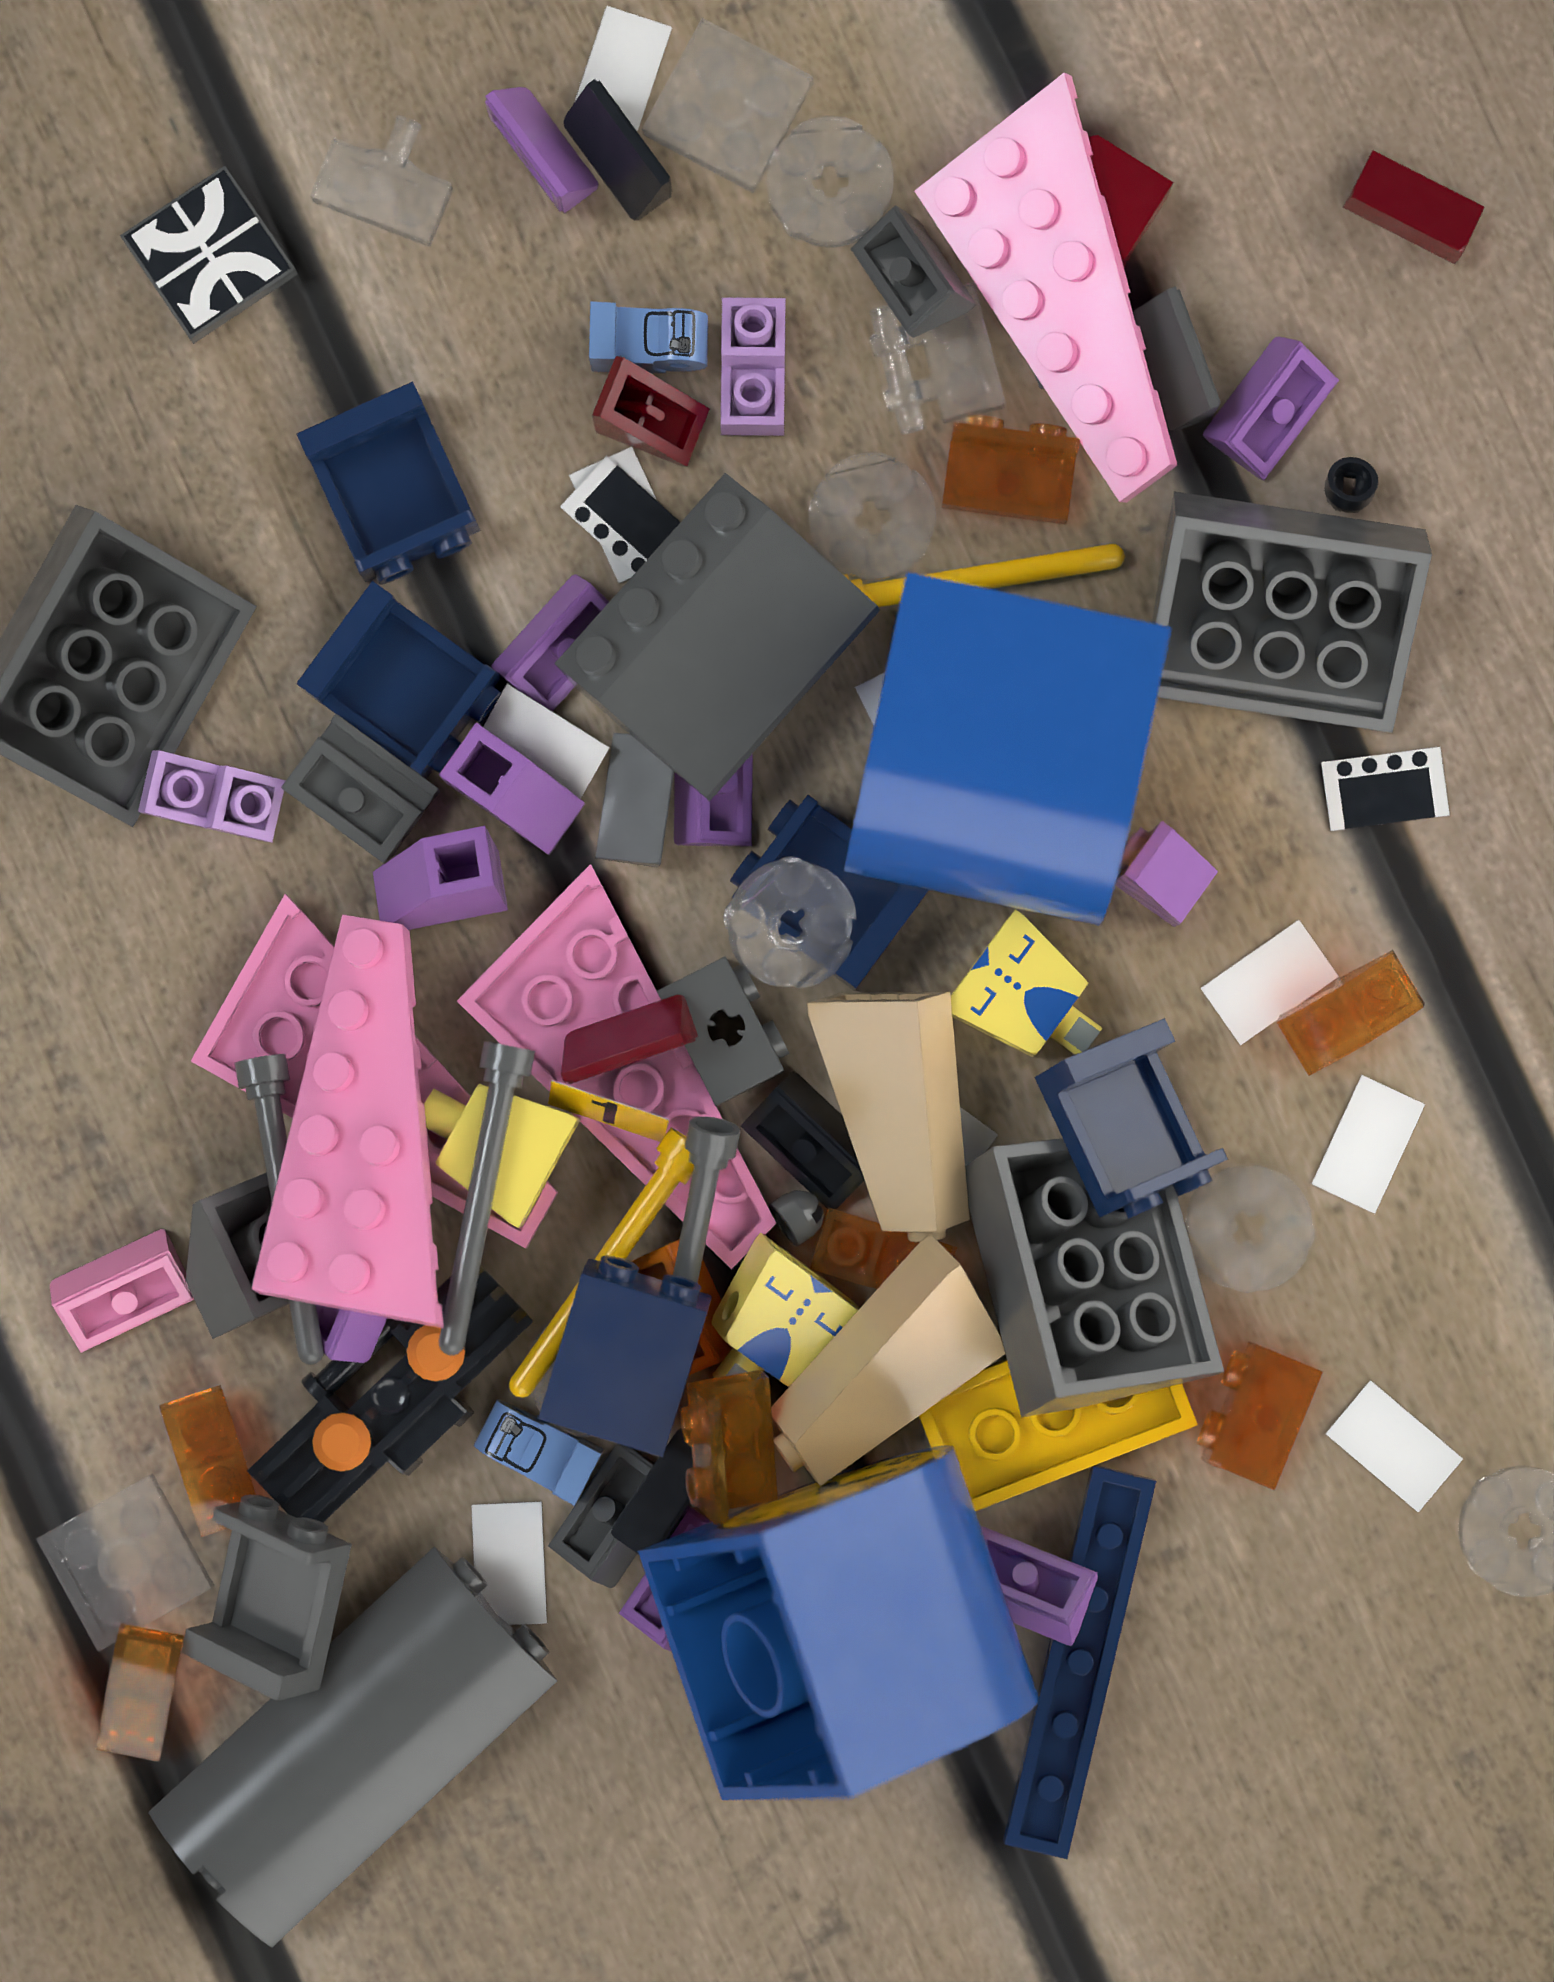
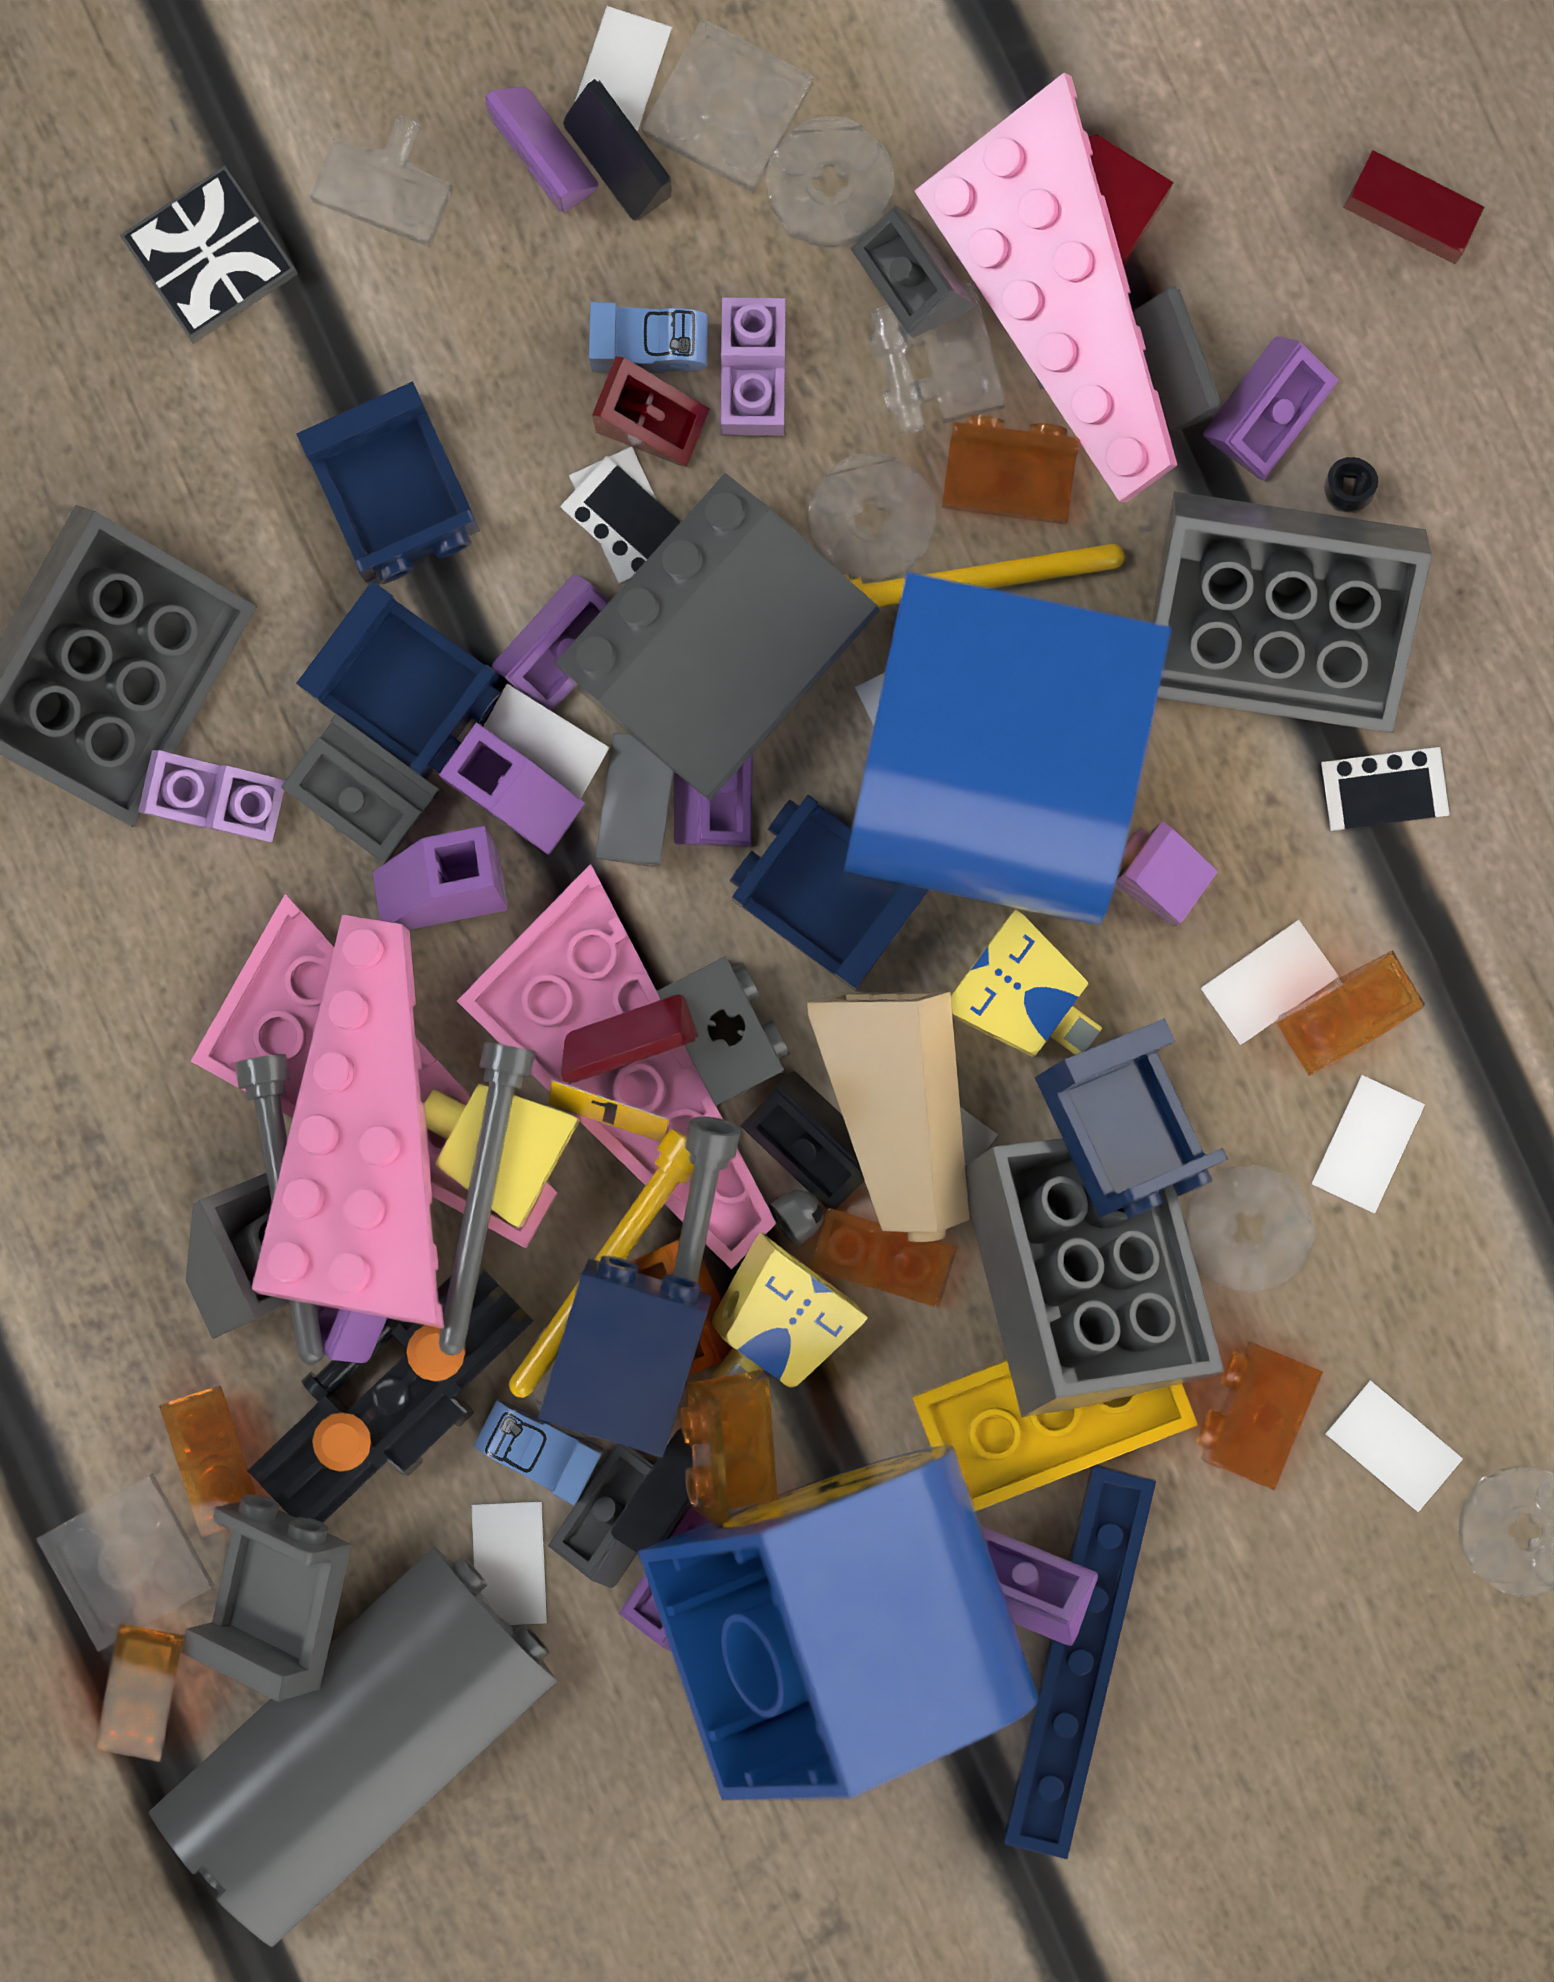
bright pink slope [50,1229,194,1353] -> none
clear plate [724,857,856,988] -> none
tan slope [767,1234,1005,1486] -> none

